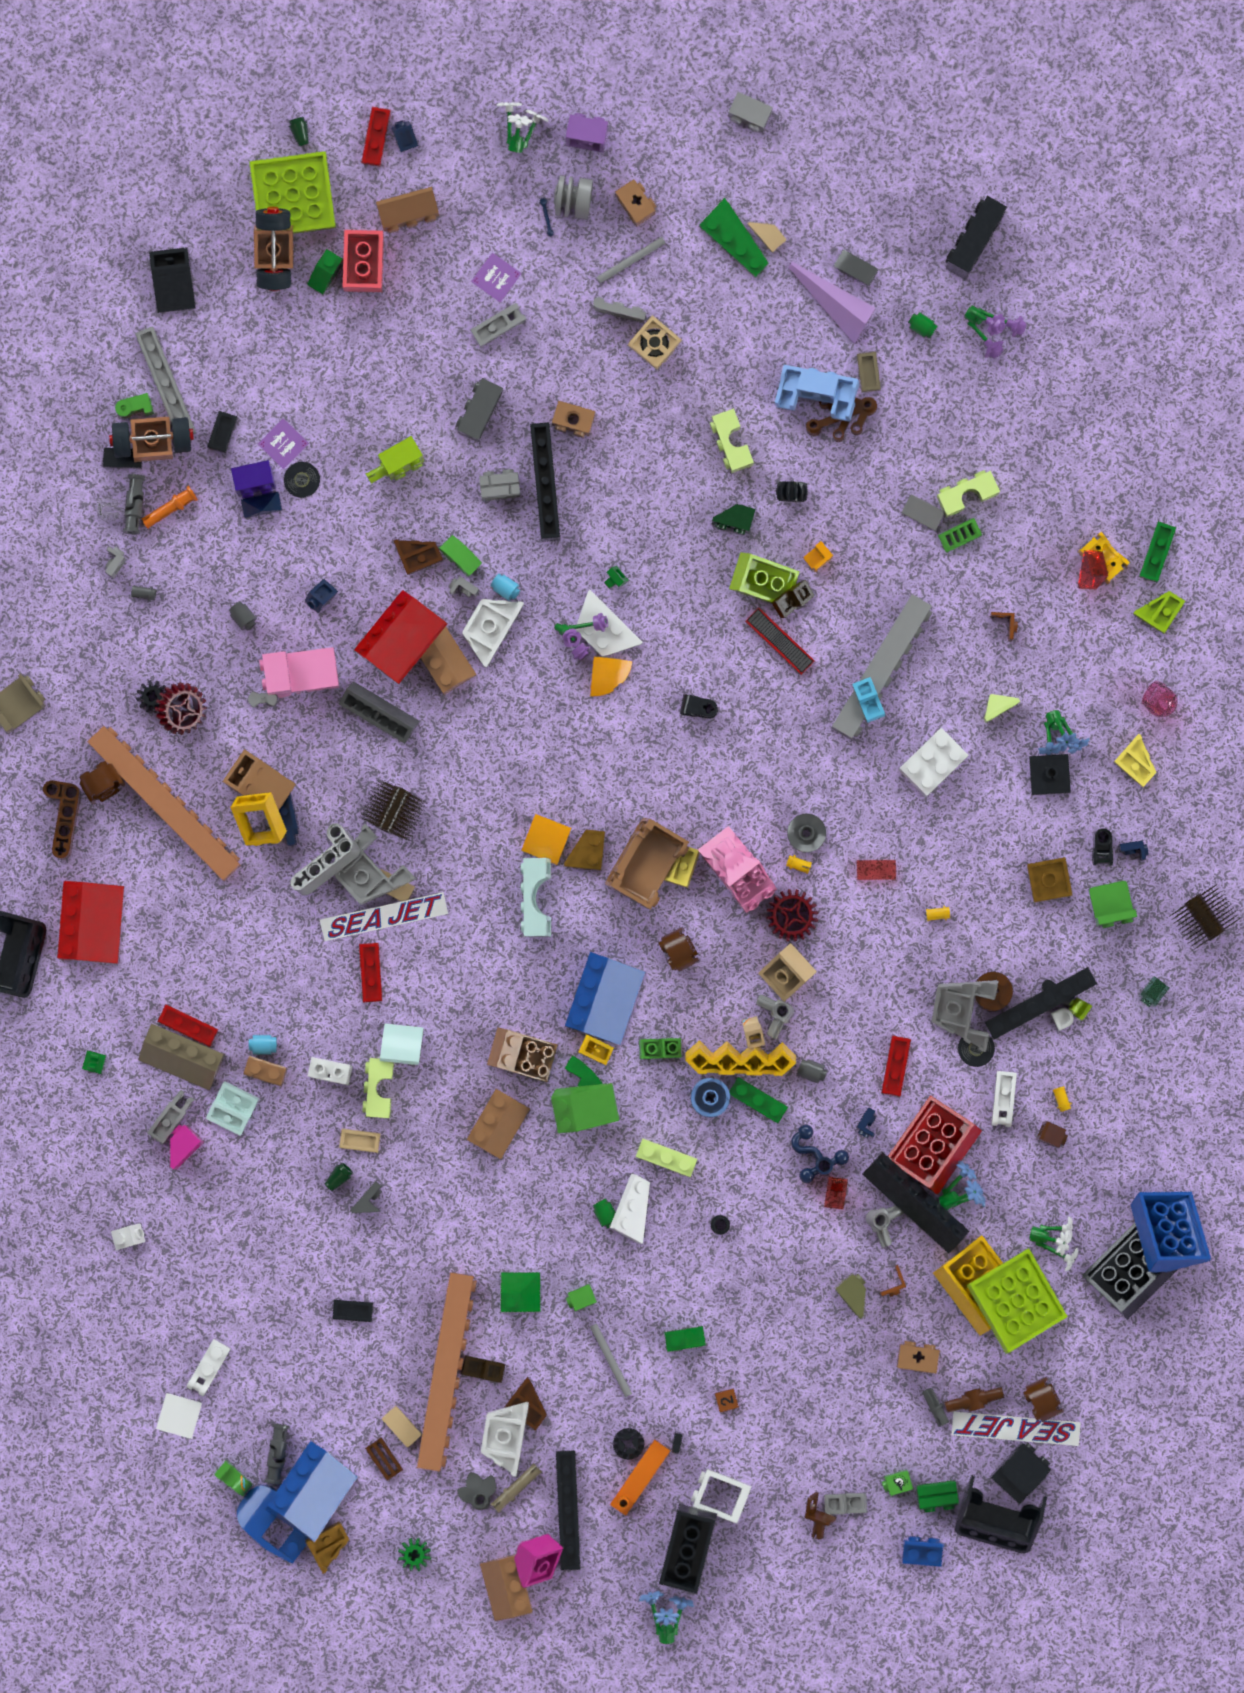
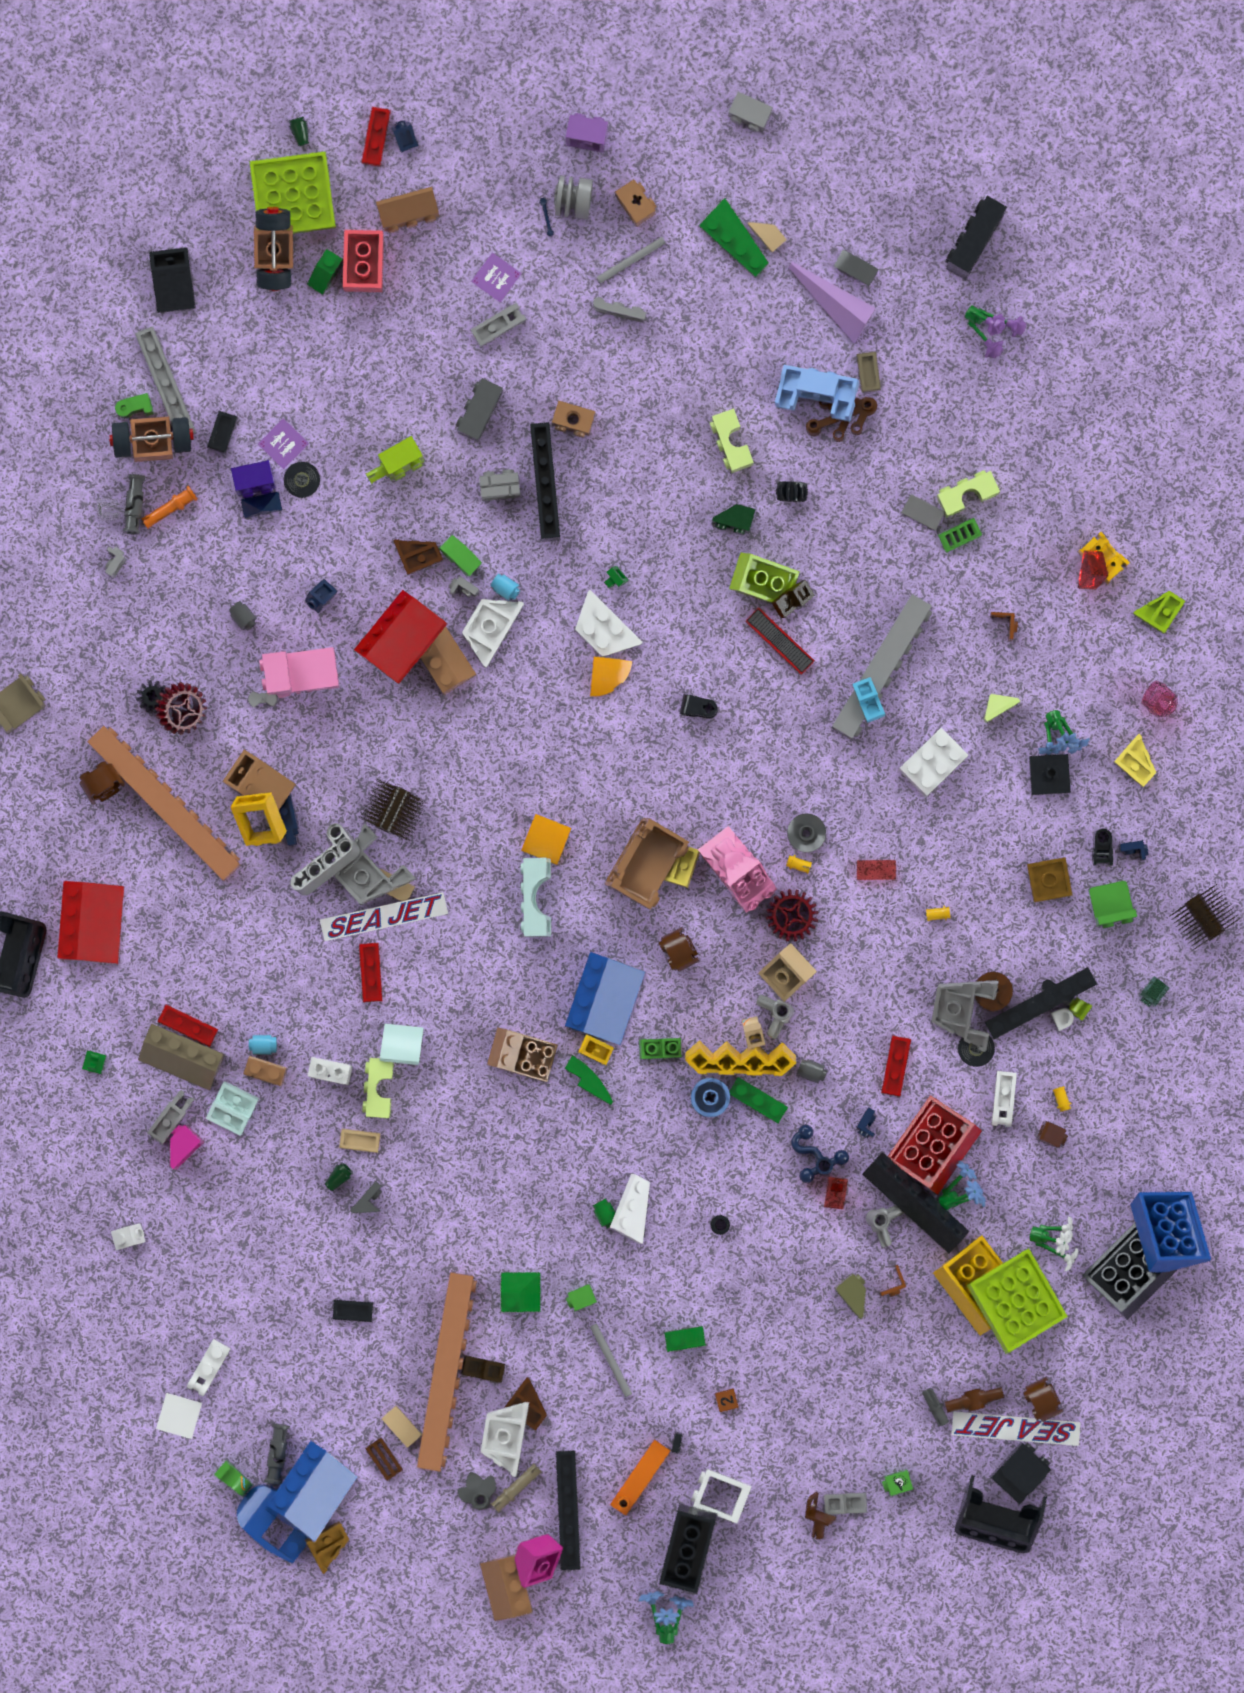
reddish brown beam [43,780,81,860] -> none
black tile [103,447,142,469] -> none
dark grey pin [131,585,157,602] -> none
dark grey brick [339,681,420,744] -> none
green gear [398,1538,431,1571] -> none
medium nougat slope [466,1089,530,1159] -> none
plant [497,102,548,153] -> none
bright green slope [551,1083,620,1134] -> none
medium lavender plant [554,613,608,661] -> none
pearl gold wing [564,829,605,870] -> none
black gear [613,1428,644,1460] -> none
tan piece [627,315,682,370] -> none
yellowish green arch [636,1138,697,1178] -> none
light orange panel [803,541,833,572] -> none
medium nougat brick [896,1341,940,1374] -> none
blue bracket [902,1536,944,1567] -> none
green brick [908,312,938,339] -> none
green brick [916,1480,959,1513] -> none
green plate [1139,521,1176,583] -> none

